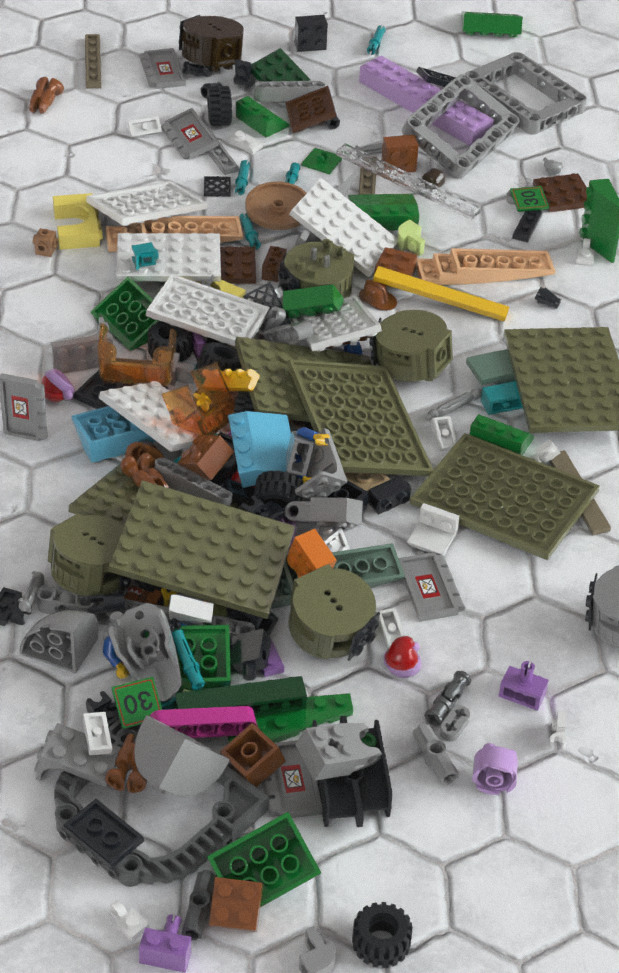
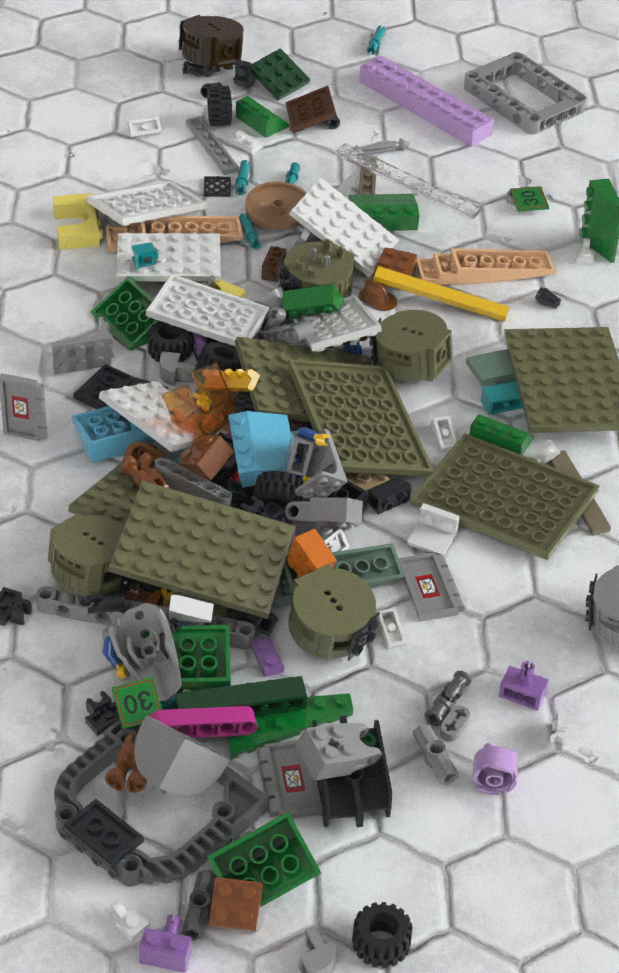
light grey wheel [18,571,45,613] -> none
light grey brick [20,610,98,673] -> none
dark orange piece [29,77,64,114] -> none
medium nougat brick [32,228,58,257] -> none
light grey bracket [34,723,121,787] -> none
piece [41,369,76,403] -> none
white plate [82,712,112,755] -> none
dark tan tile [85,34,101,89] -> none
clear orange windscreen [98,323,176,387] -> none
light grey hinge [139,48,186,89] -> none
light grey hinge [161,108,219,159] -> none
teal pin [171,630,205,690] -> none
dark orange brick [219,723,286,787] -> none
reddish brown plate [220,246,256,284] -> none
black torso [230,629,271,681] -> none
black window [243,282,283,310] -> none
light grey beam [253,81,325,102] -> none
black brick [294,15,328,52] -> none
green piece [301,148,343,175] -> none
dark orange brick [381,134,419,175] -> none
red piece [384,636,421,678] -> none
yellowish green brick [397,220,425,256] -> none
light grey beam [402,74,519,178] -> none
black tile [416,67,456,87] -> none
dark brown head [421,168,445,192] -> none
light grey wheel [425,388,482,420] -> none
green slope [461,11,523,37] -> none
black tile [512,210,543,243] -> none
reddish brown plate [533,173,587,213] -> none
light grey piece [543,157,563,175] -> none

